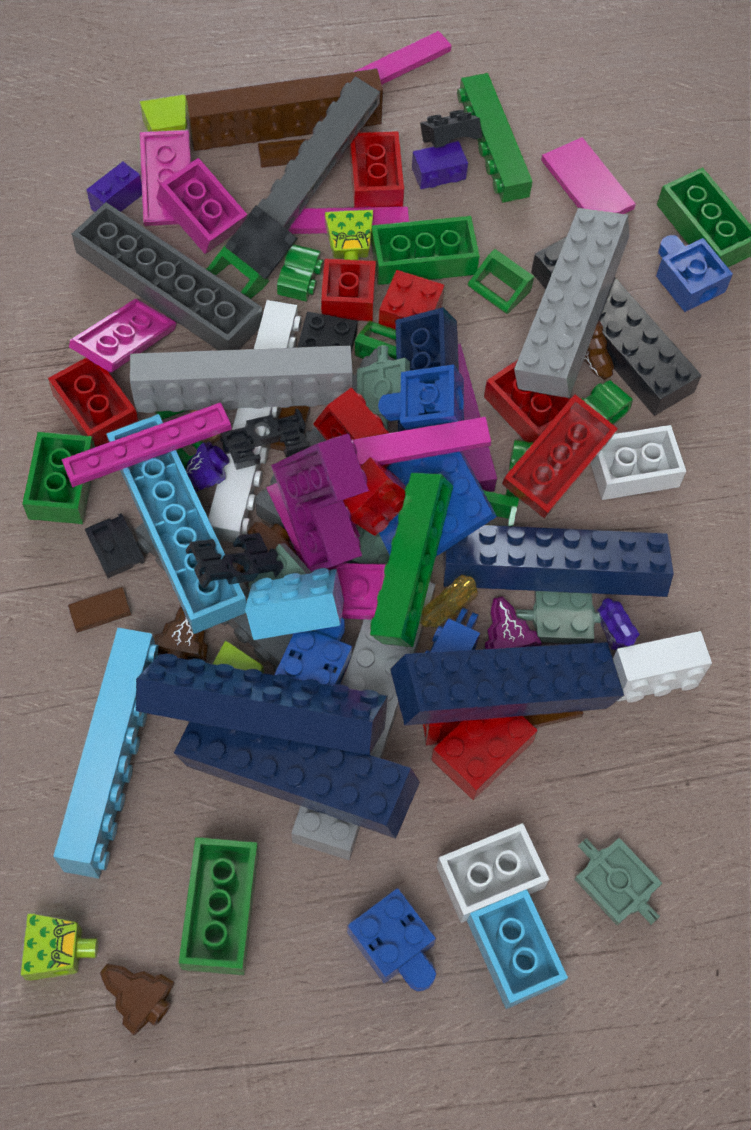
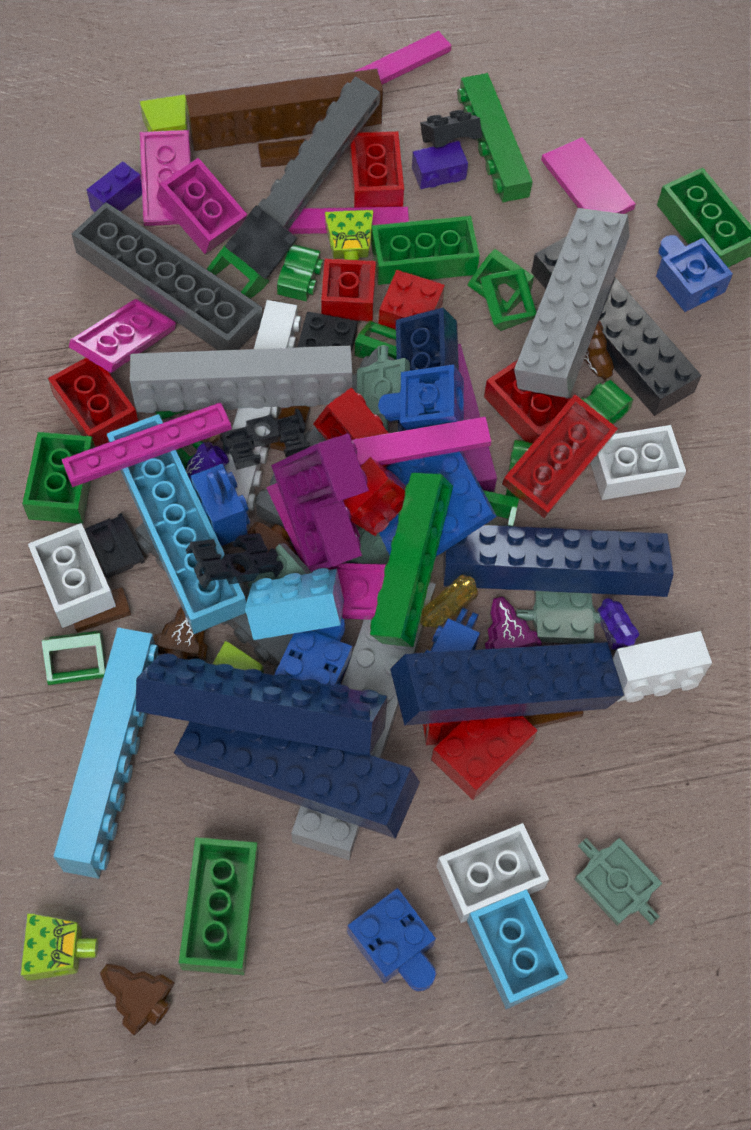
none -> white brick [28,523,116,628]
none -> tile [42,630,106,685]
none -> blue brick [191,464,250,546]
none -> green tile [480,268,537,331]

